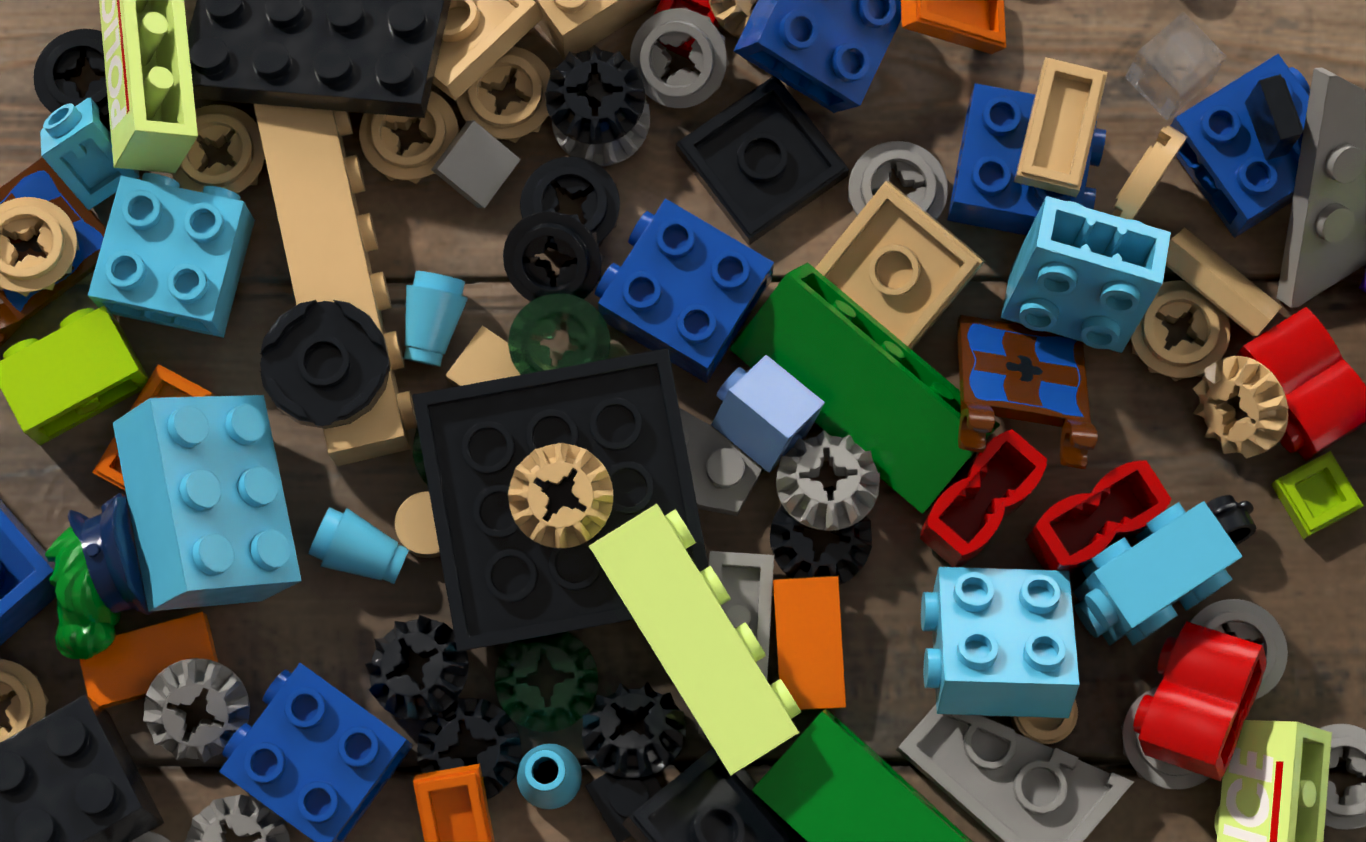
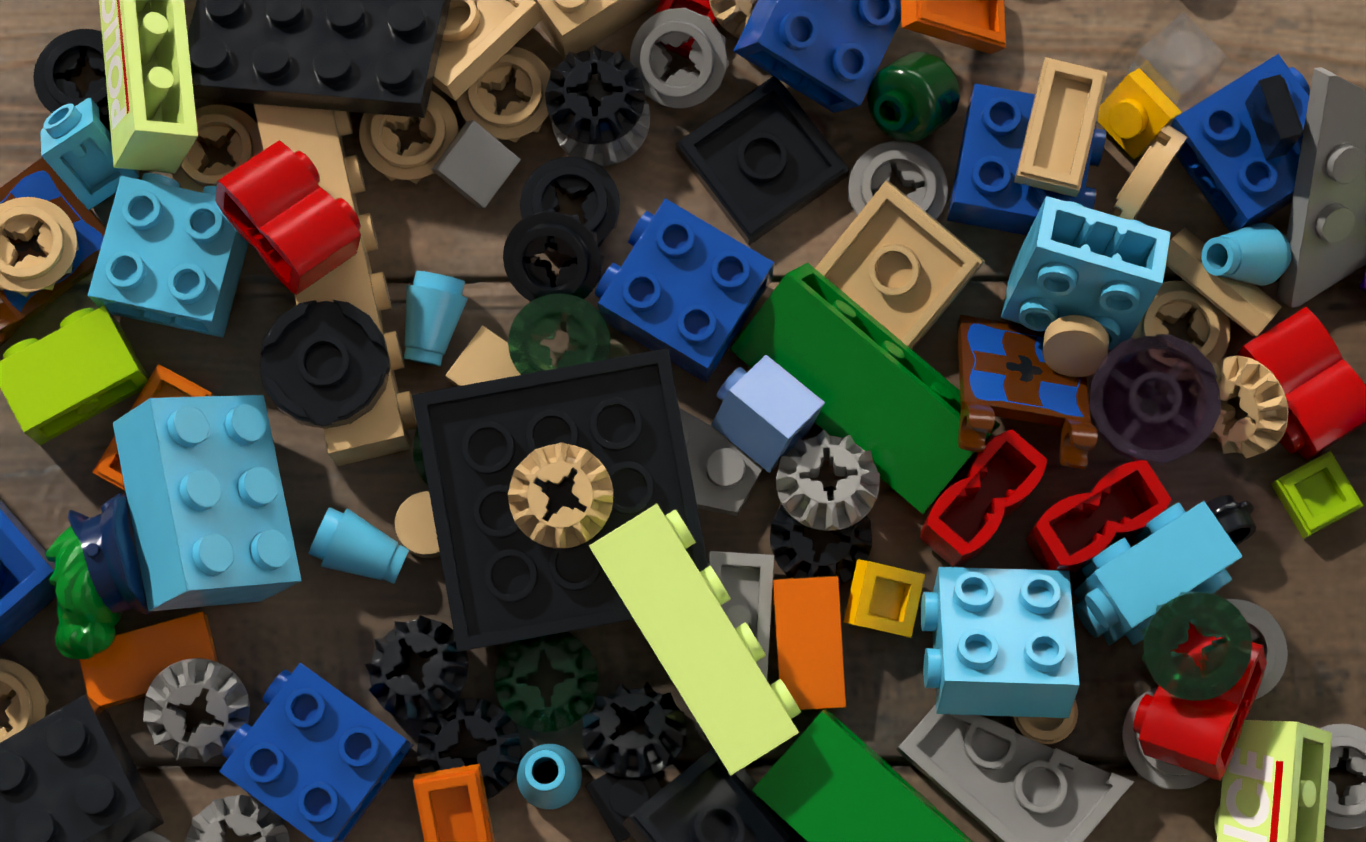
none -> red brick [215,140,361,295]
none -> yellow plate [843,559,925,638]
none -> dark green head [867,52,960,142]
none -> tan tile [1042,315,1109,377]
none -> cylinder [1089,334,1221,465]
none -> yellow plate [1097,68,1182,159]
none -> clear green gear [1142,592,1252,701]
none -> medium azure cone [1201,223,1292,286]

